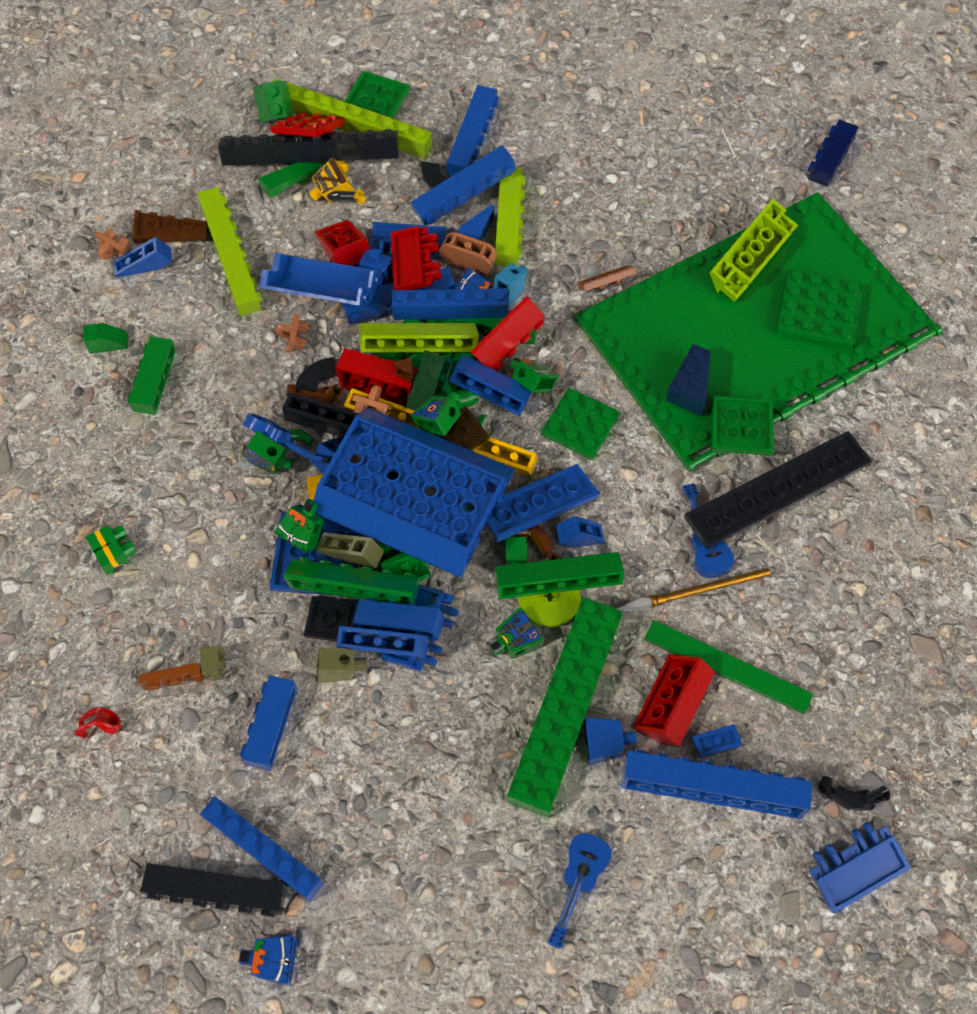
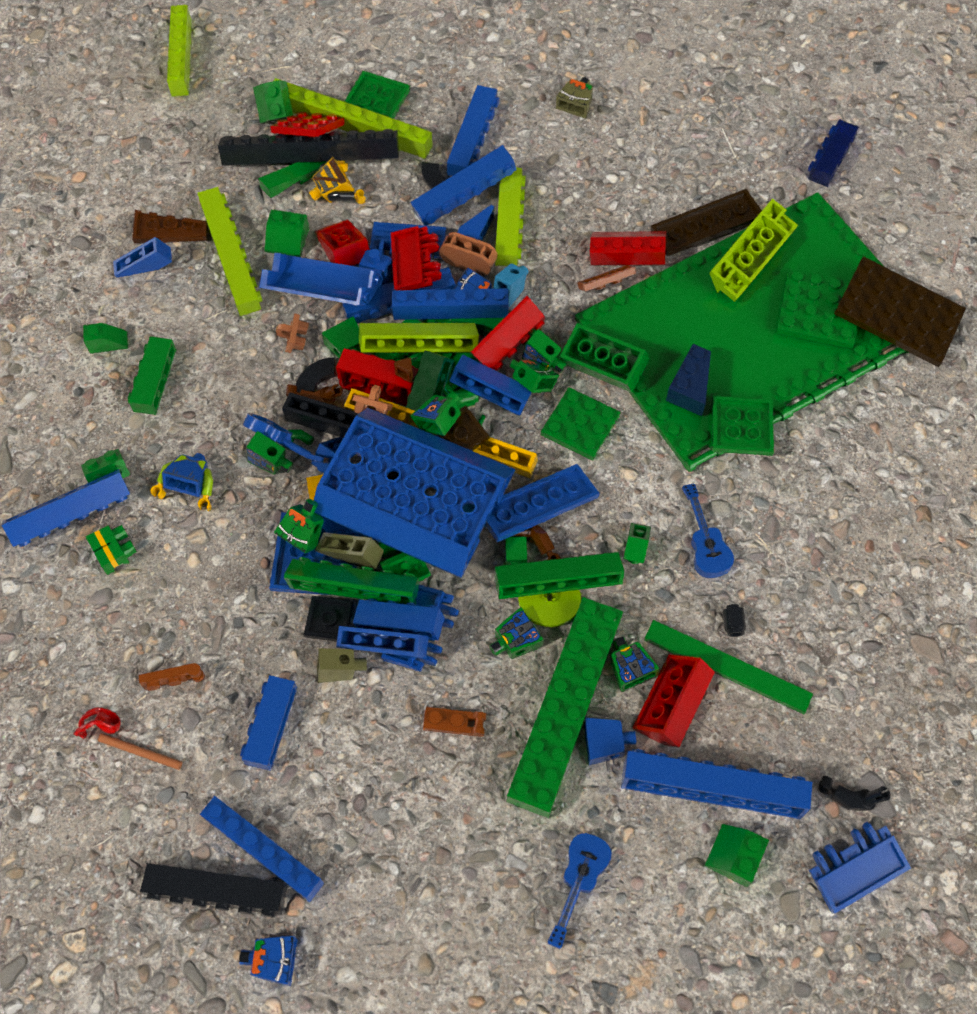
nougat hips [95,229,131,260] -> none
olive brick [200,645,226,681] -> none
blue slope [556,516,605,548] -> none
pearl gold piece [616,568,771,612] -> none
black plate [684,431,872,550] -> none
blue plate [692,724,742,759] -> none
none -> blue brick [2,469,130,547]
none -> green bracket [81,449,130,483]
none -> nougat bar [98,733,182,770]
none -> blue torso [150,453,213,511]
none -> lime brick [167,5,192,96]
none -> green slope [264,209,310,257]
none -> green torso [322,317,363,359]
none -> dark orange plate [423,707,487,737]
none -> green torso [521,329,567,373]
none -> olive torso [556,77,593,119]
none -> green brick [559,323,650,393]
none -> red slope [590,231,666,265]
none -> torso [611,637,659,693]
none -> green slope [623,523,651,564]
none -> dark brown plate [650,189,762,257]
none -> green slope [704,824,769,887]
none -> black brick [722,604,746,637]
none -> dark brown plate [834,256,966,367]

